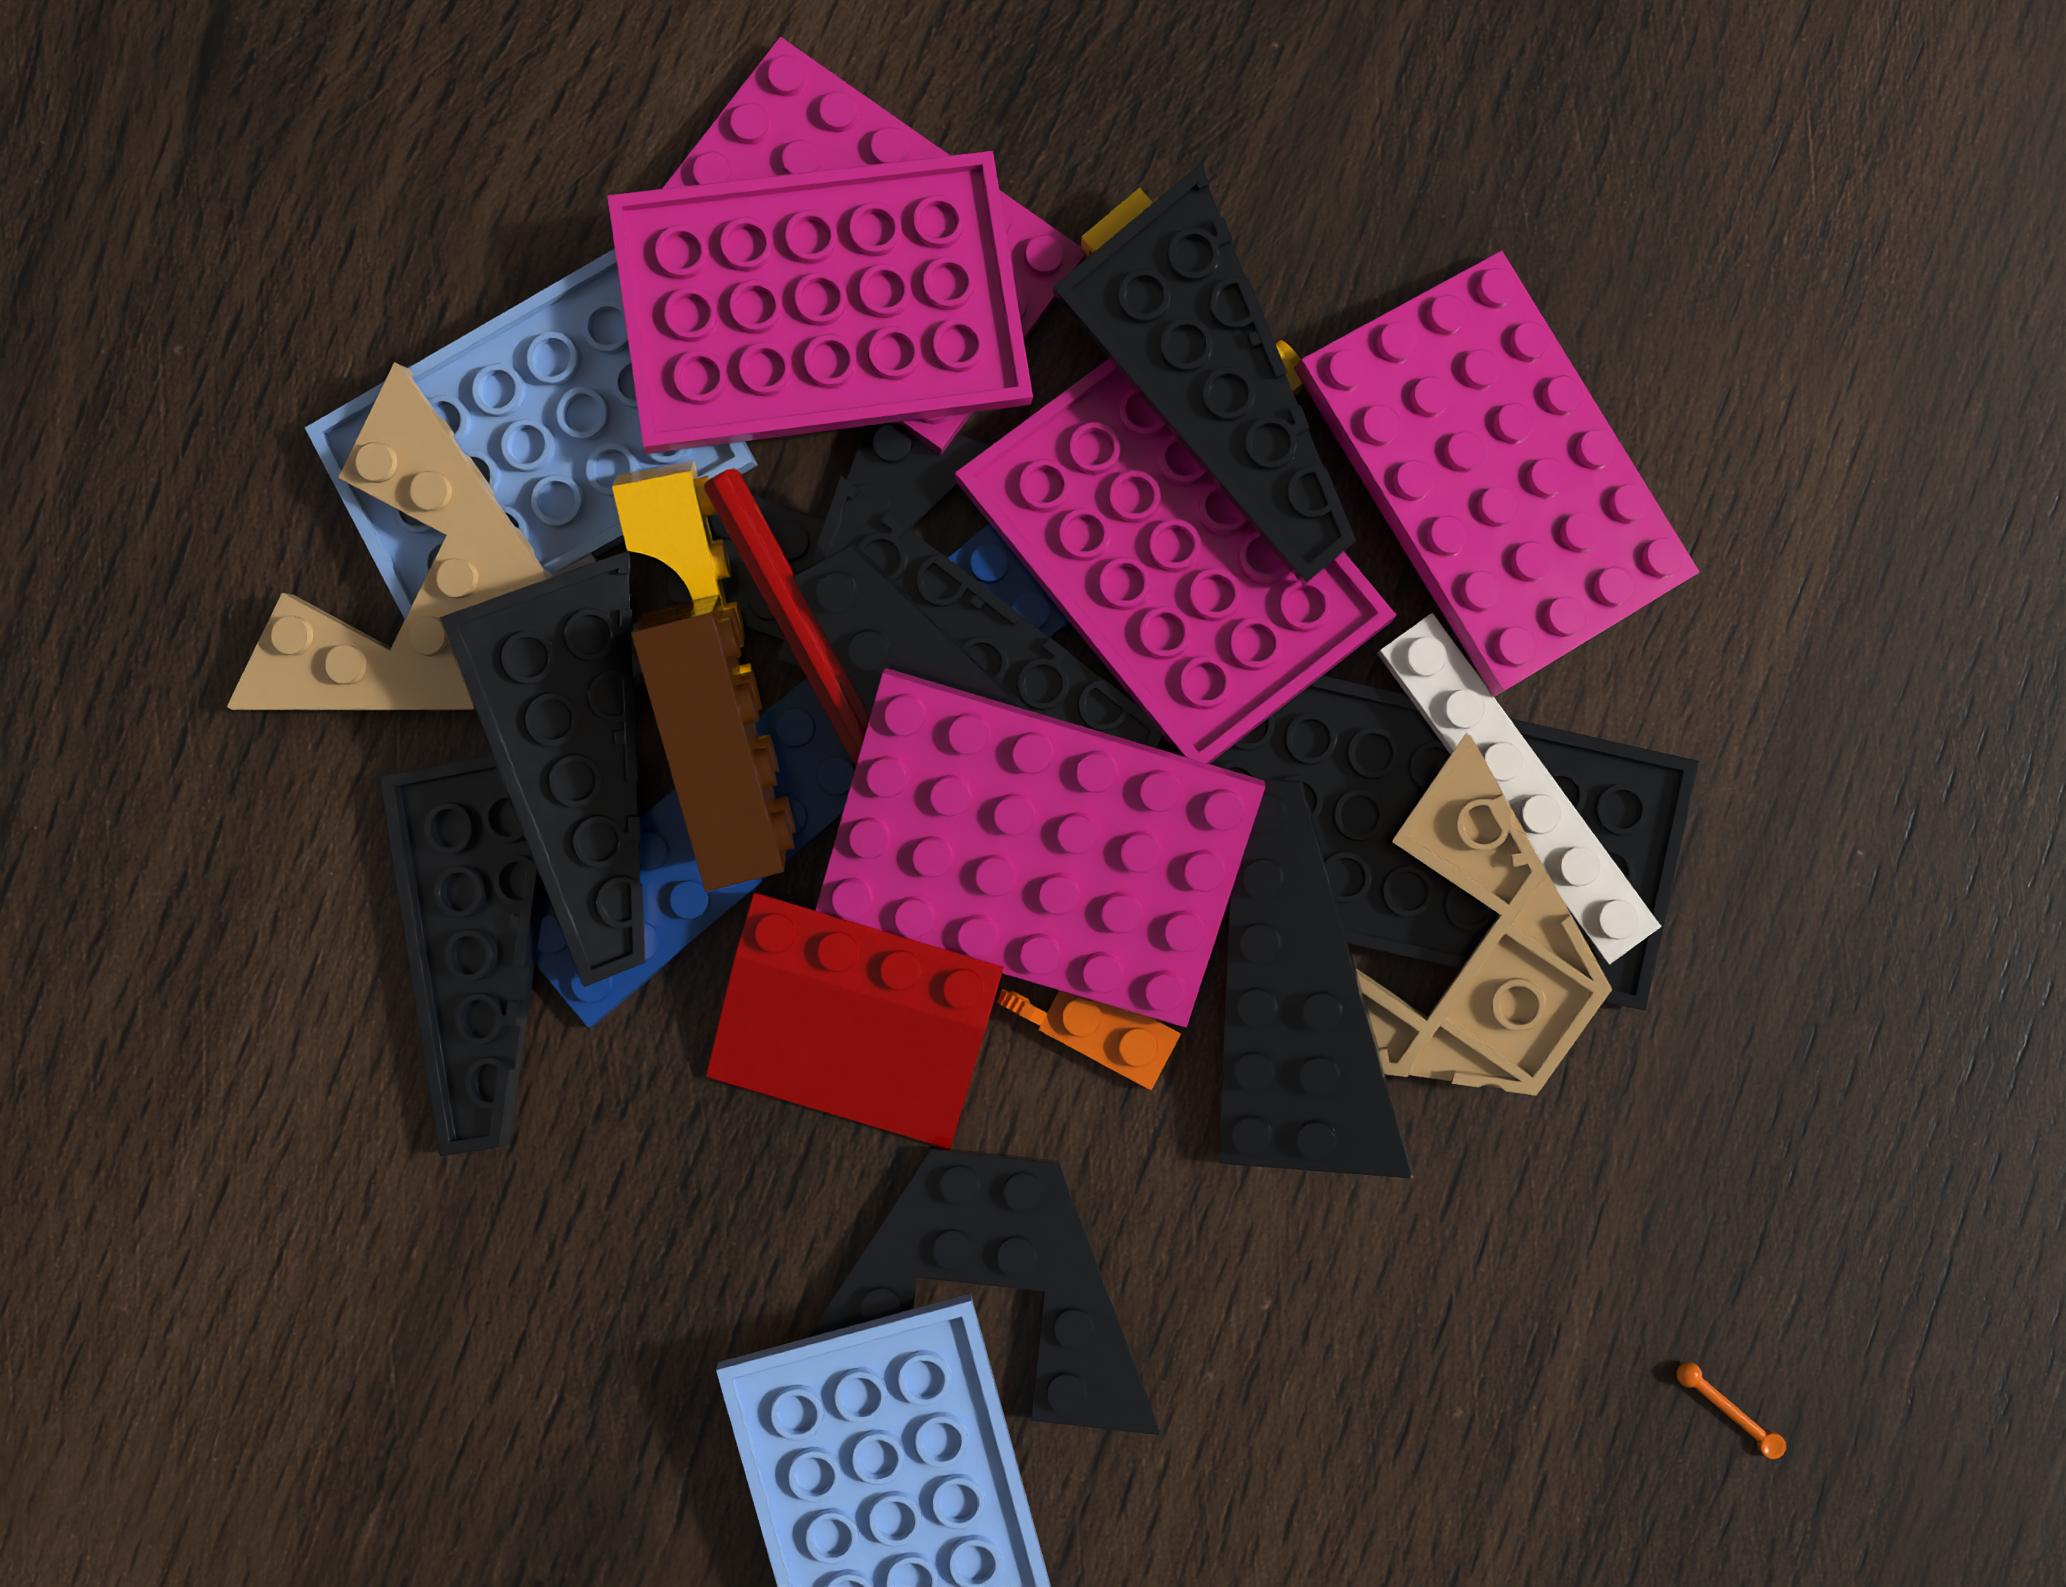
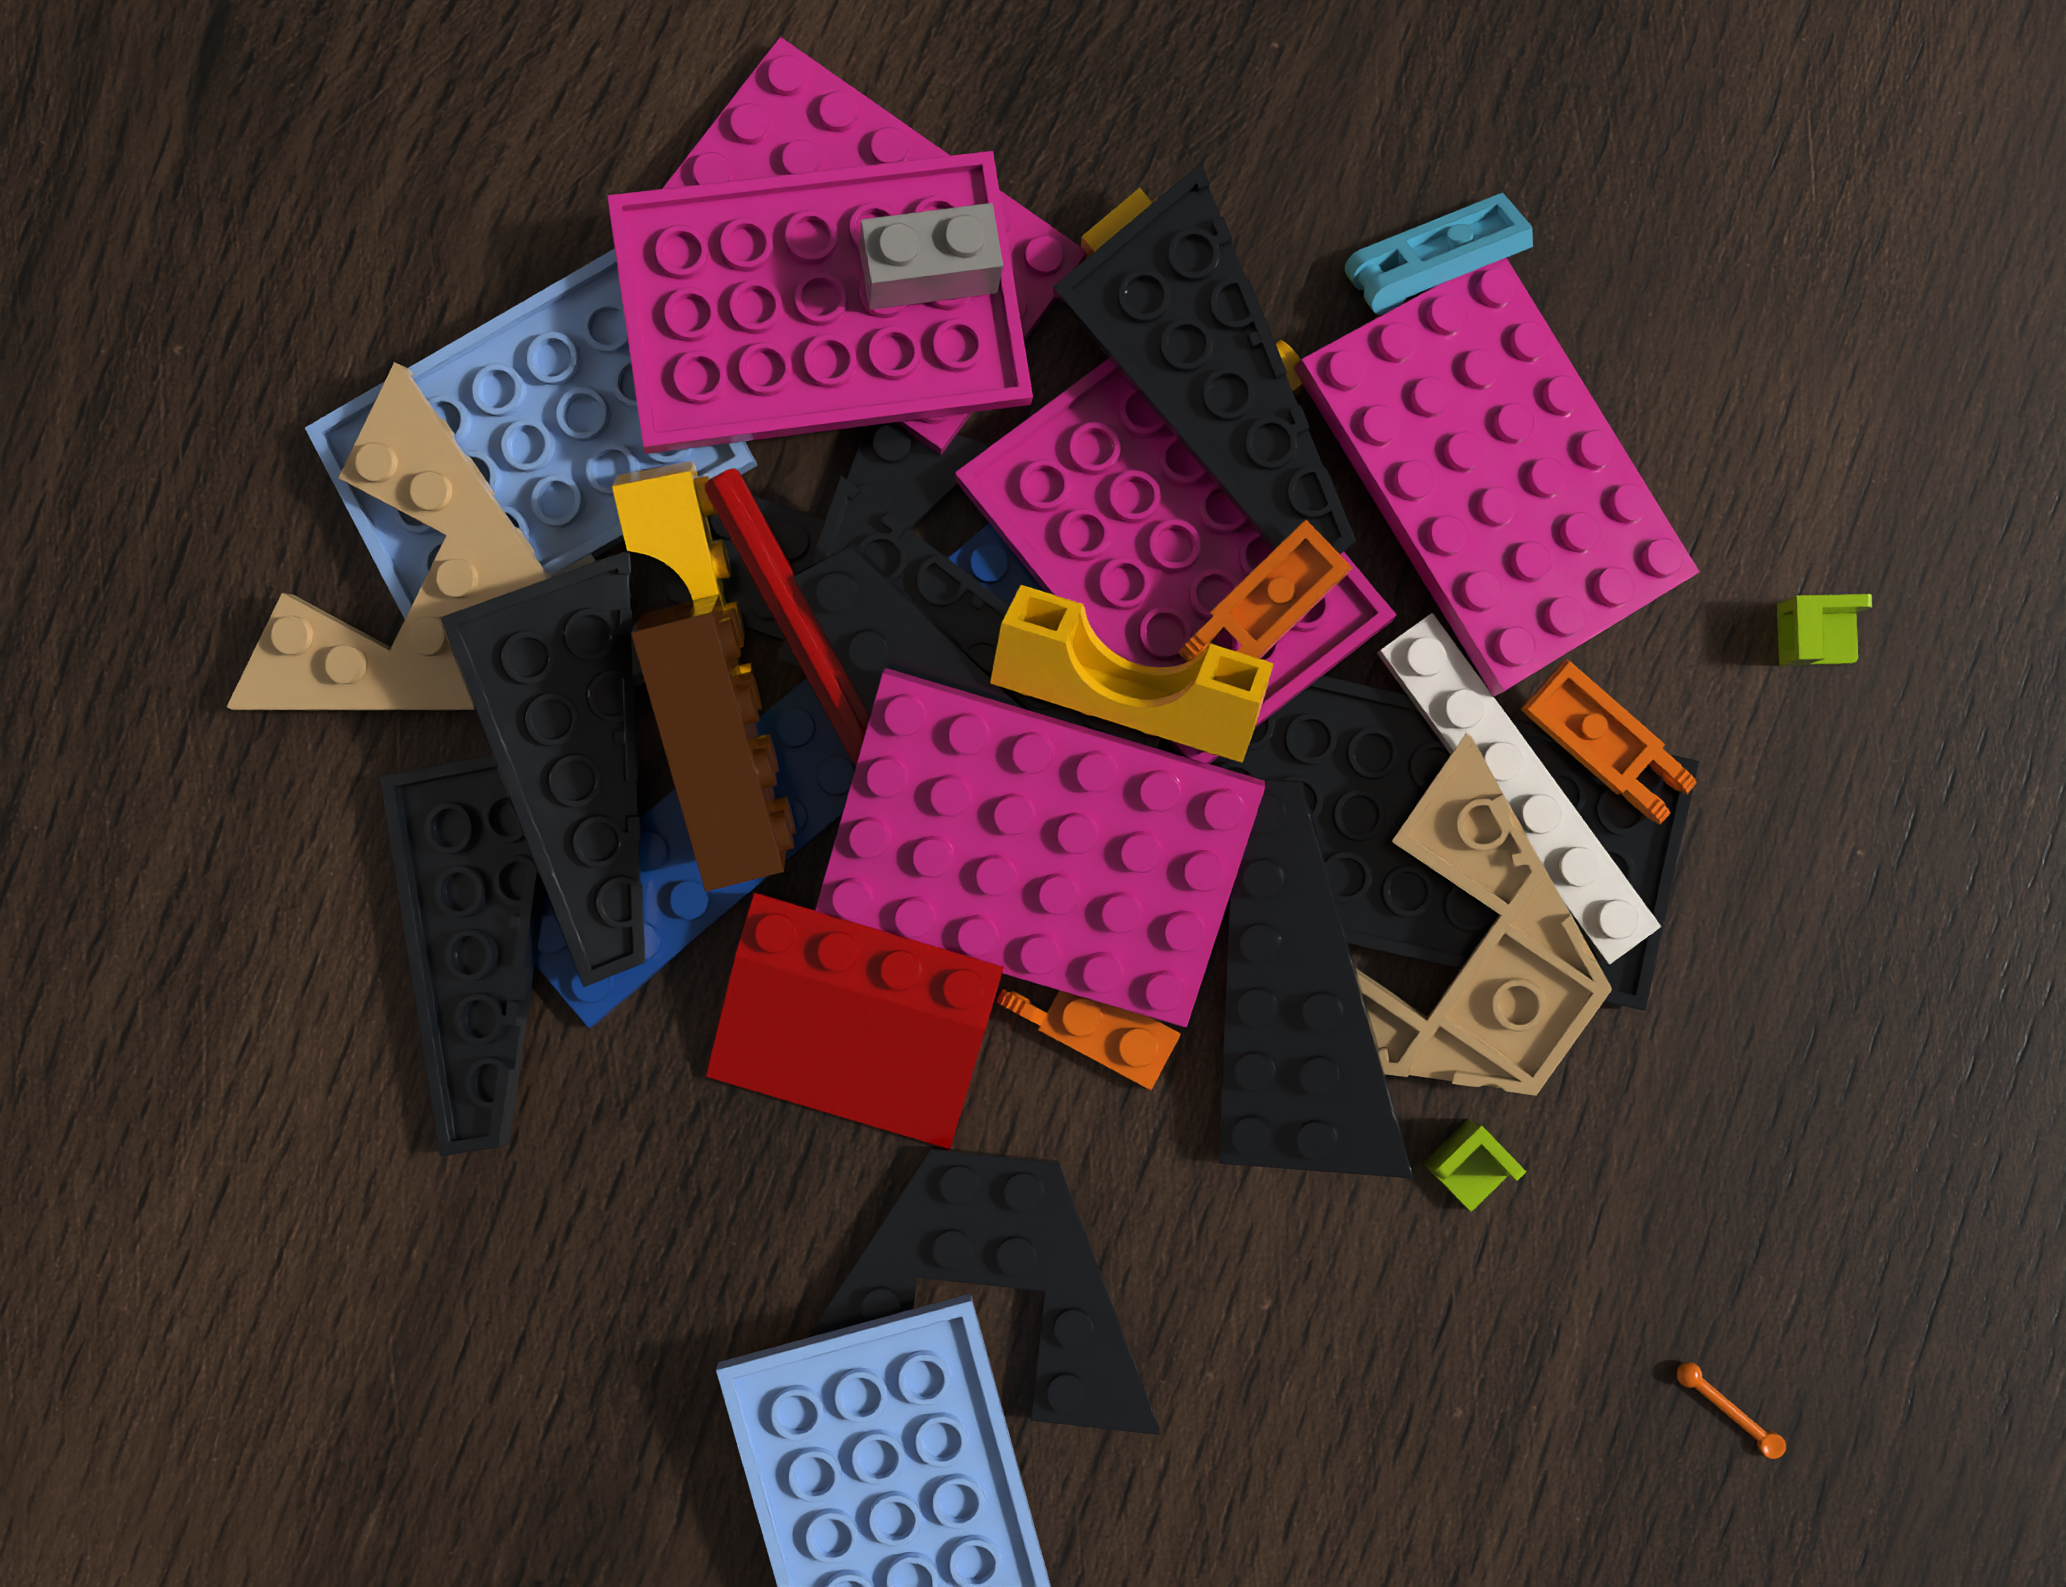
none -> light grey brick [859,203,1003,310]
none -> yellow arch [990,585,1274,763]
none -> orange hinge [1178,520,1354,662]
none -> medium azure plate [1345,192,1533,316]
none -> lime panel [1423,1119,1526,1212]
none -> orange hinge [1520,659,1697,825]
none -> lime panel [1777,594,1872,666]

